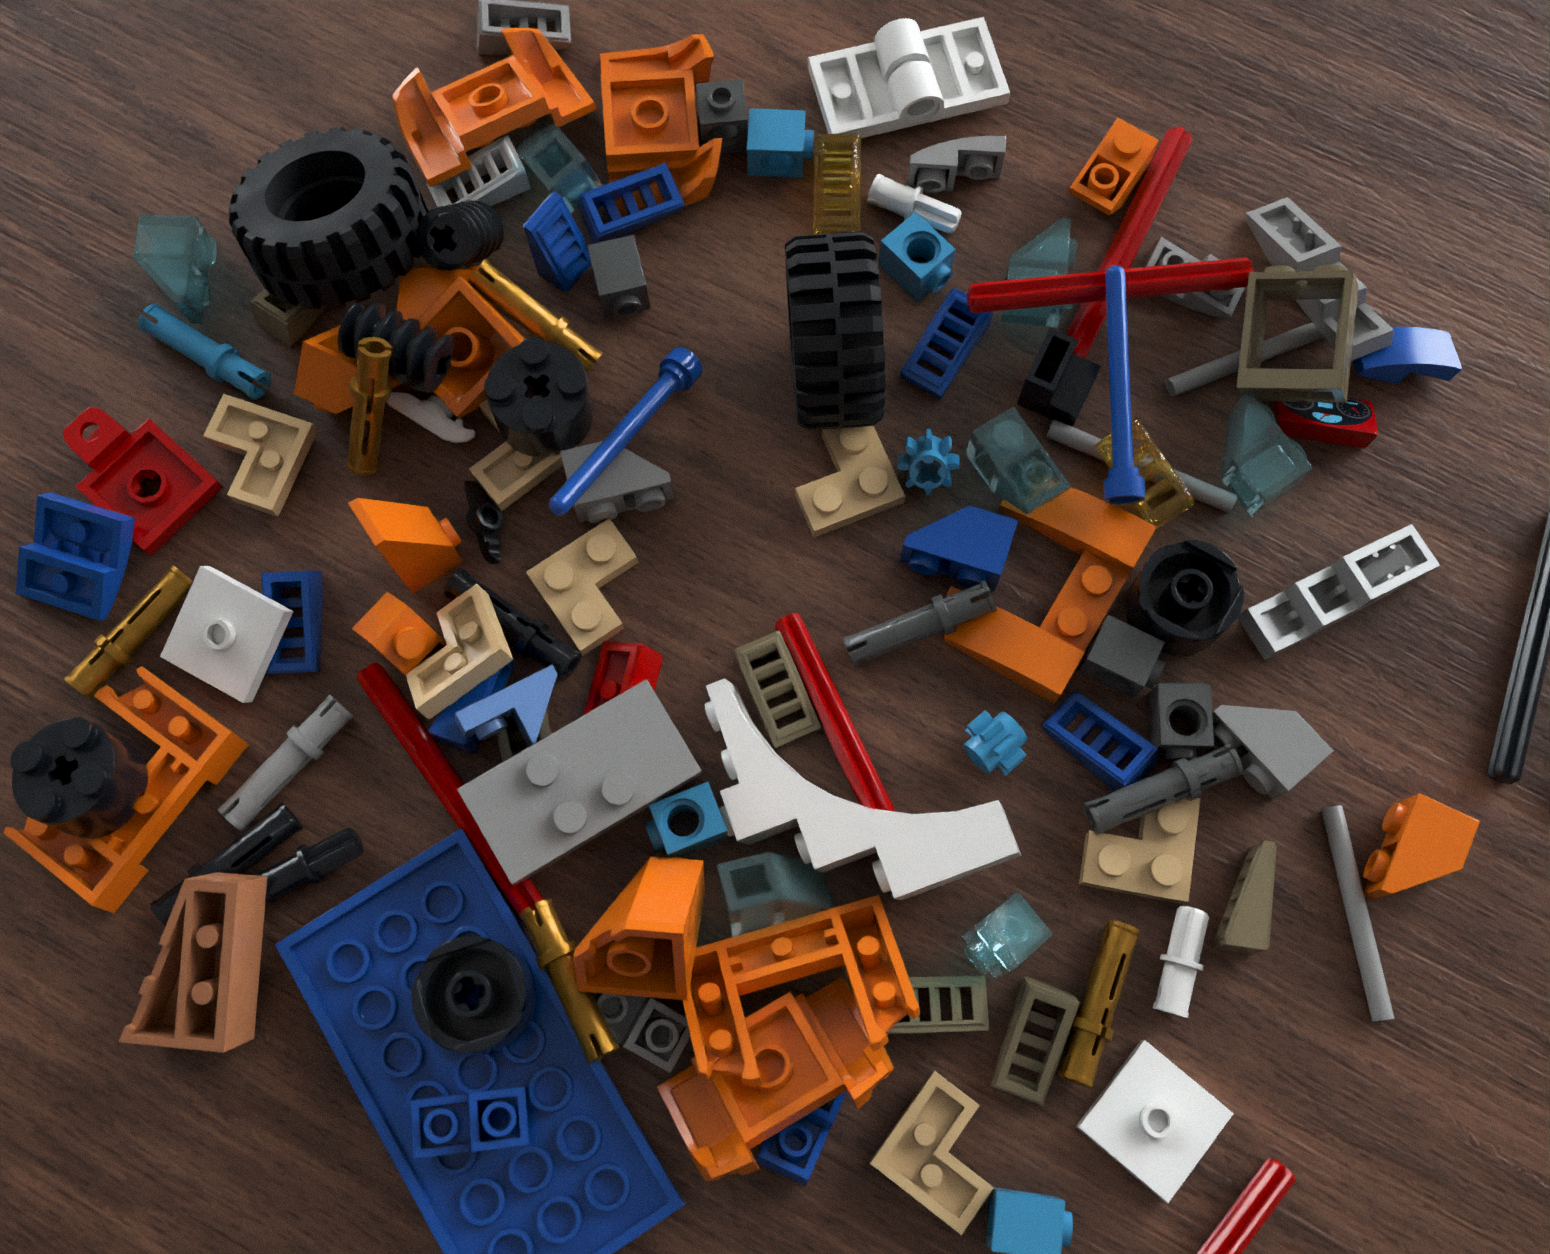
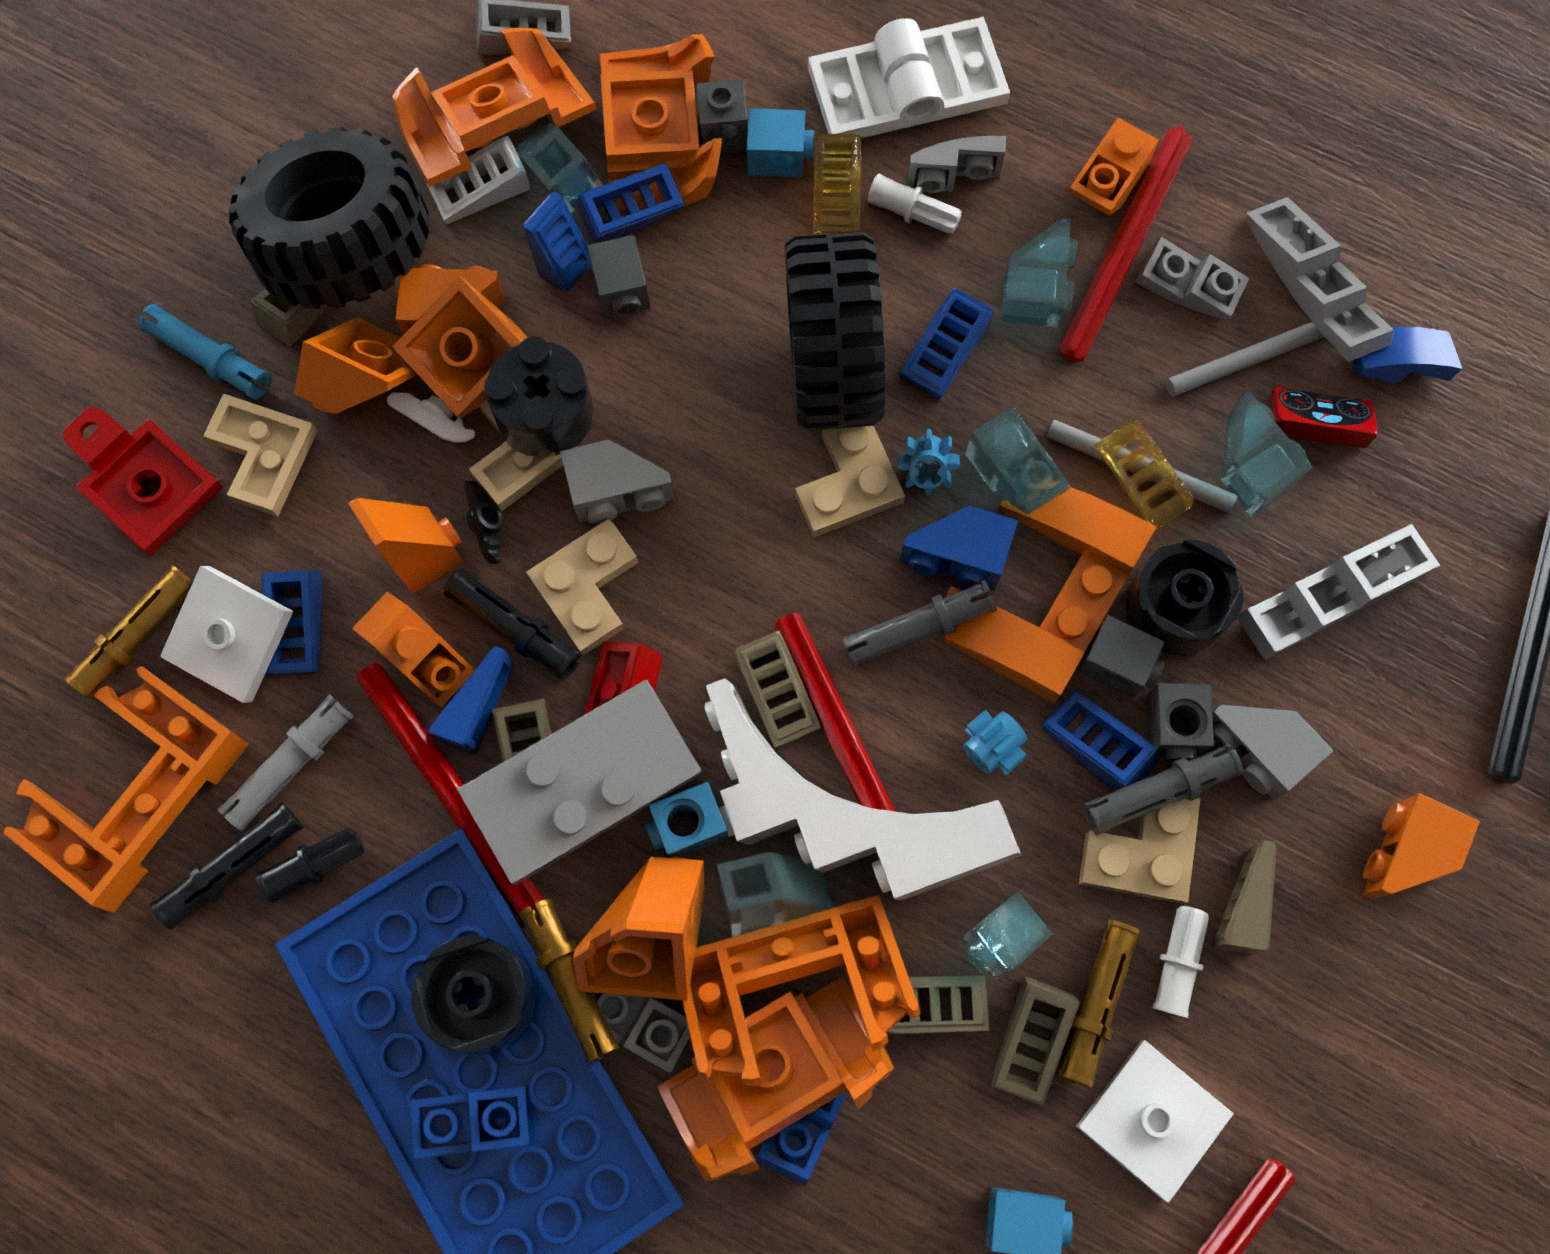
black brick [10,717,148,839] -> none
blue slope [16,492,135,621] -> none
nougat wedge [119,872,267,1053] -> none
clear light blue slope [133,215,217,325] -> none
black piece [337,302,455,393] -> none
pearl gold pin [347,337,392,476] -> none
tan plate [406,584,514,719] -> none
black piece [416,200,504,271] -> none
medium blue slope [455,665,557,747] -> none
pearl gold pin [468,259,603,373] -> none
blue piece [549,347,703,516] -> none
tan plate [869,1071,994,1235] -> none
dark azure brick [878,212,956,302] -> none
red axle [967,258,1254,313] -> none
black piece [1017,328,1101,427] -> none
blue piece [1103,265,1145,504] -> none
dark tan window [1236,264,1359,403] -> none
light grey bar [1321,805,1395,1022] -> none

